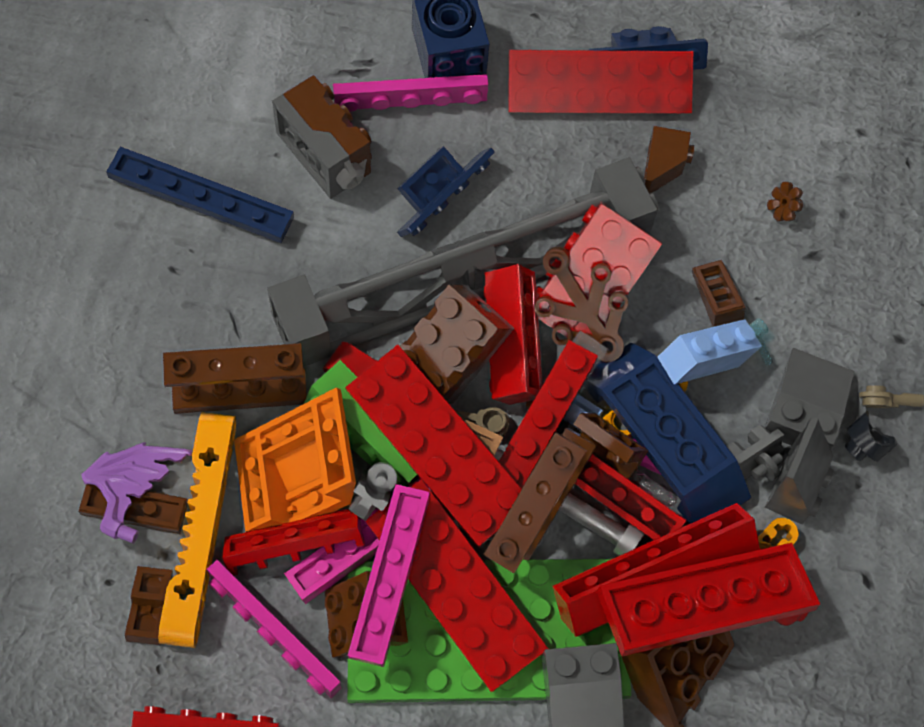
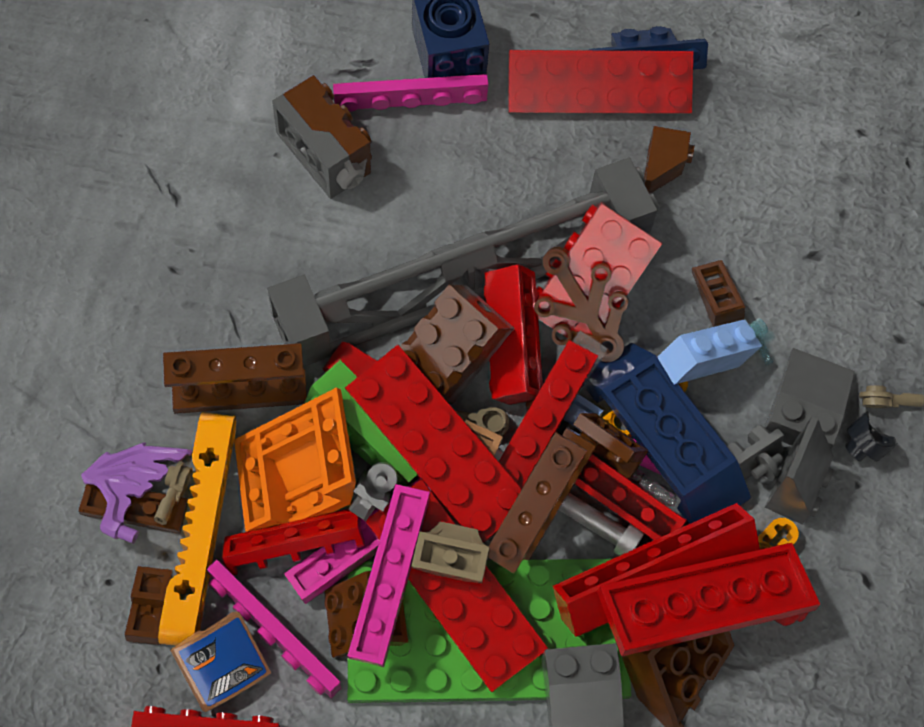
dark blue plate [106,146,294,243] -> none
dark blue bracket [397,146,495,237] -> none
reddish brown plant [767,182,803,222] -> none
none -> dark tan plate [154,461,193,525]
none -> slope [170,612,271,712]
none -> dark tan slope [411,521,490,583]

